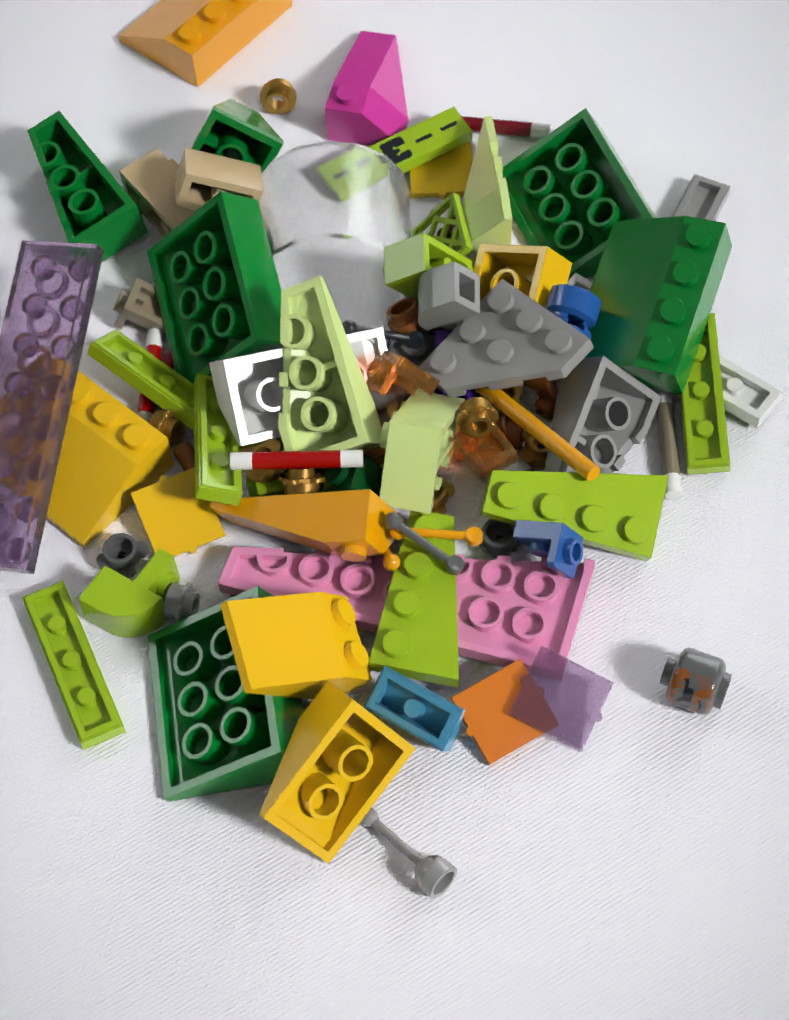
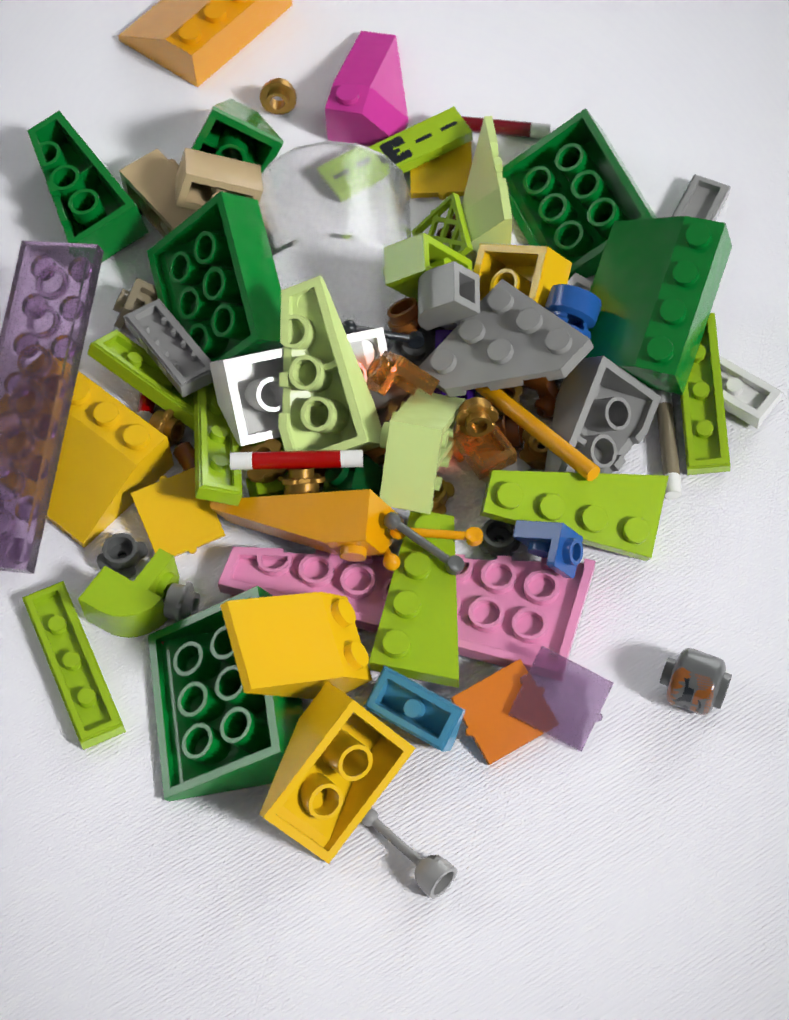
none -> light grey plate [123,299,213,397]

